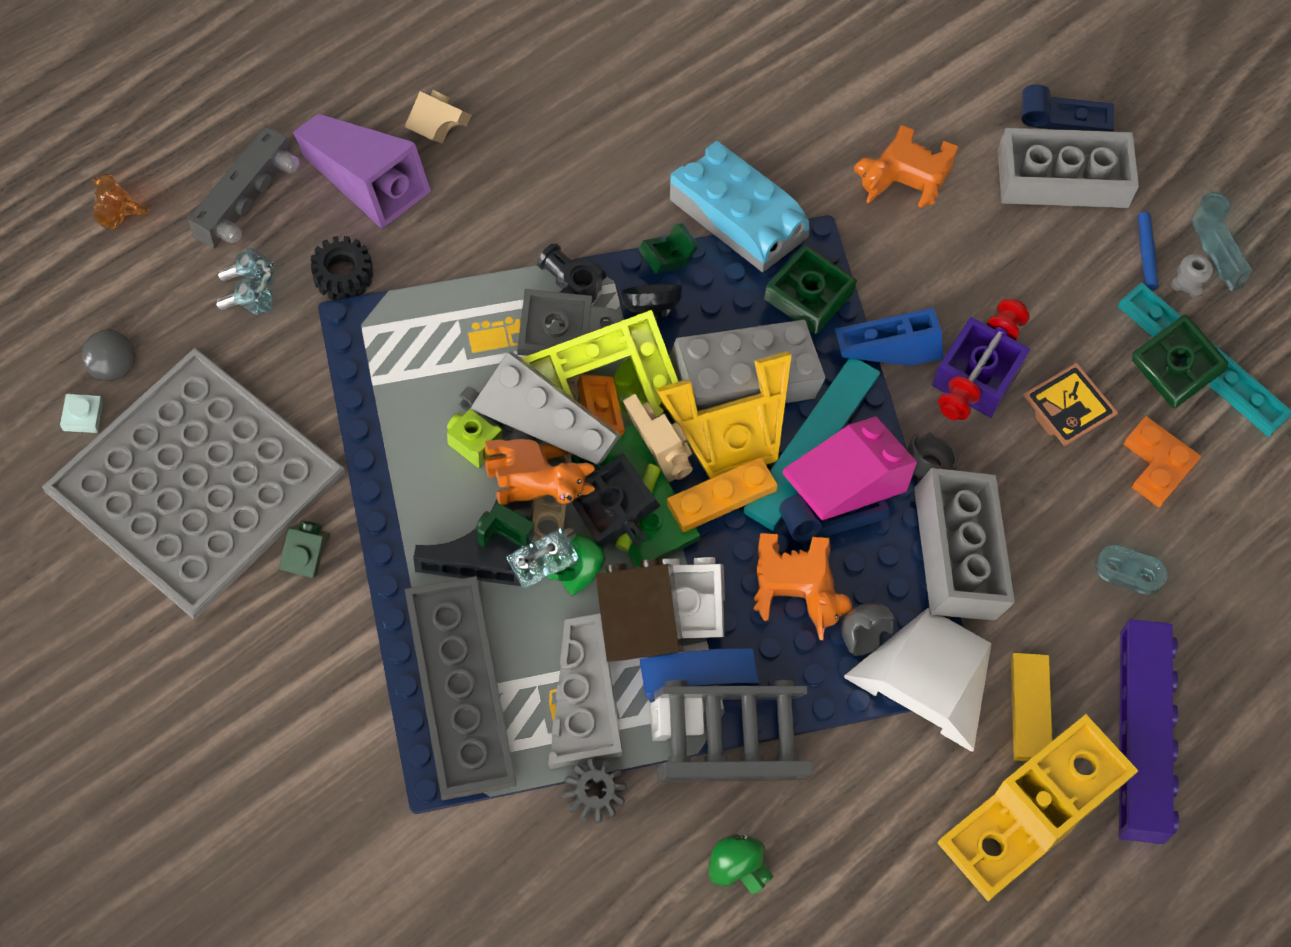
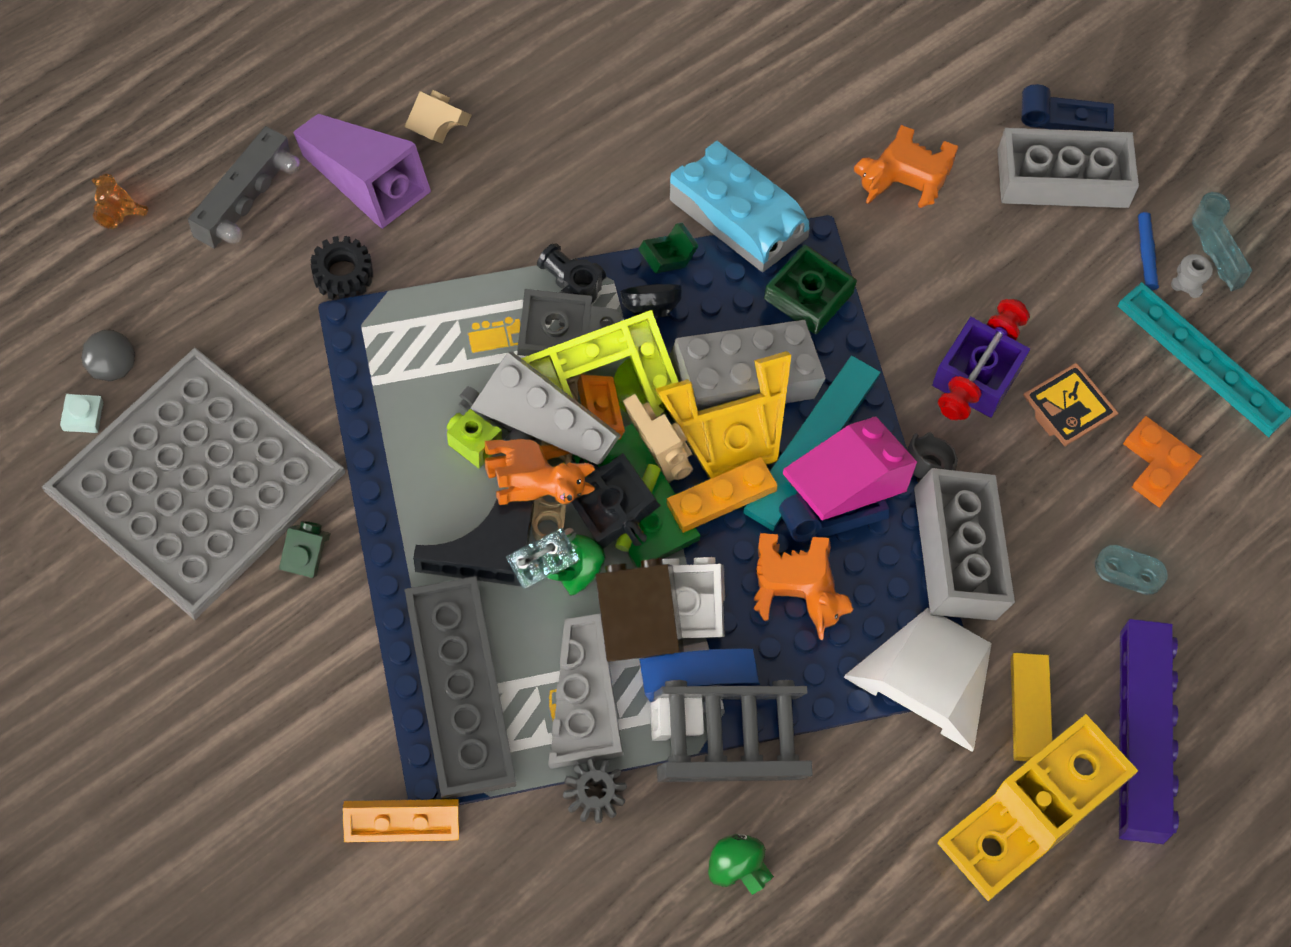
clear light blue piece [217,247,274,315] -> none
dark green bracket [476,502,534,548] -> none
blue slope [834,308,943,366] -> none
dark grey hair [841,602,895,656] -> none
dark green brick [1132,314,1228,408] -> none
none -> light orange plate [343,799,459,842]

